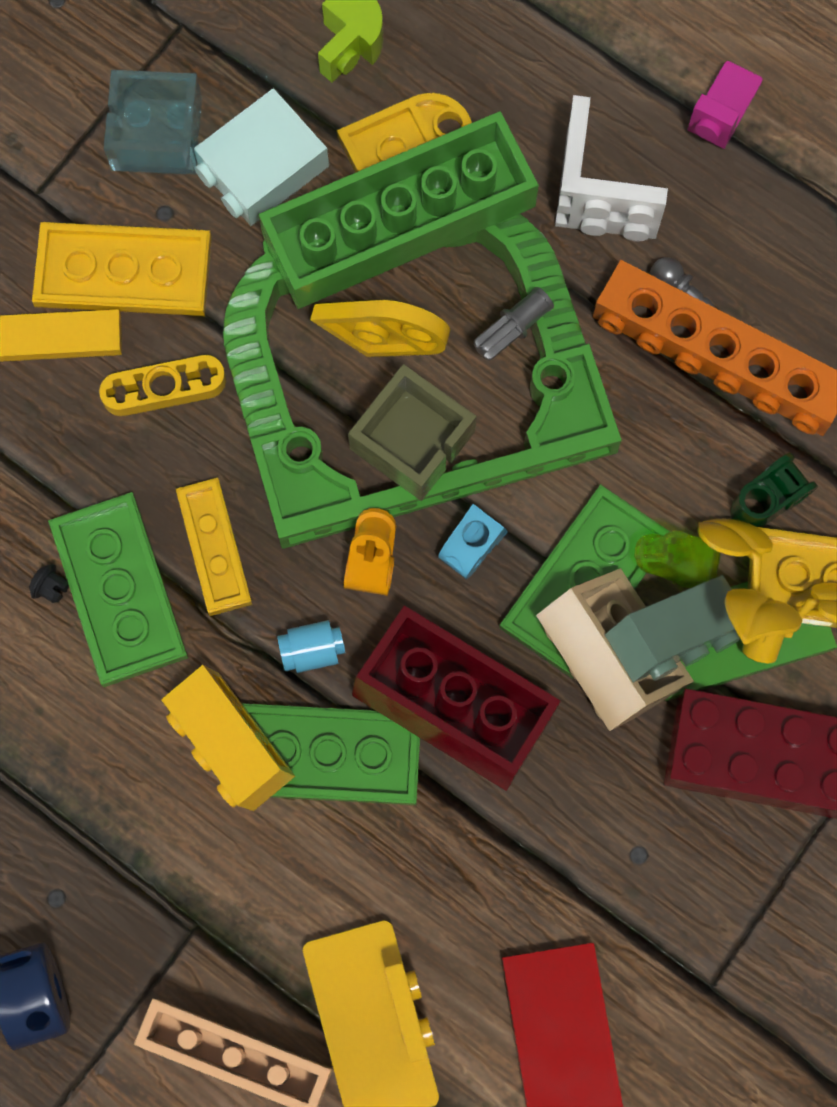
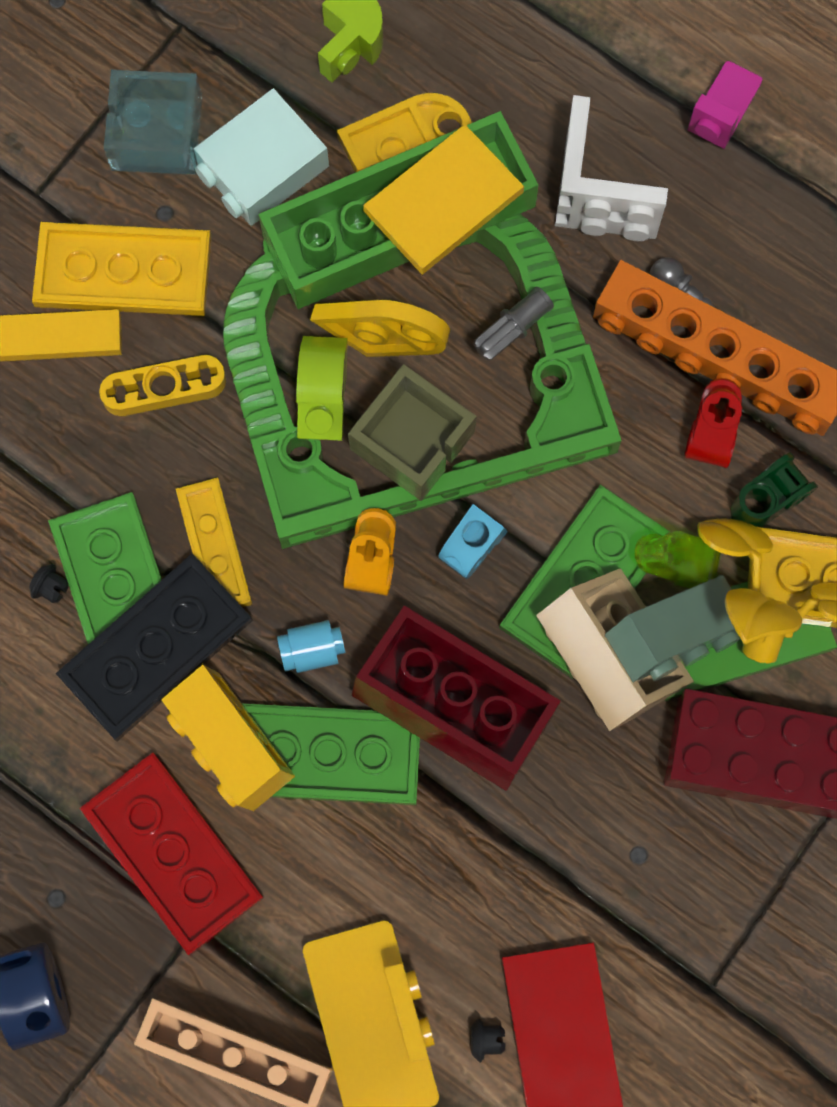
none -> black tile [55,554,253,742]
none -> red tile [79,753,263,956]
none -> lime brick [296,336,348,441]
none -> yellow tile [363,124,524,275]
none -> black piece [470,1019,505,1062]
none -> red piece [684,378,742,468]

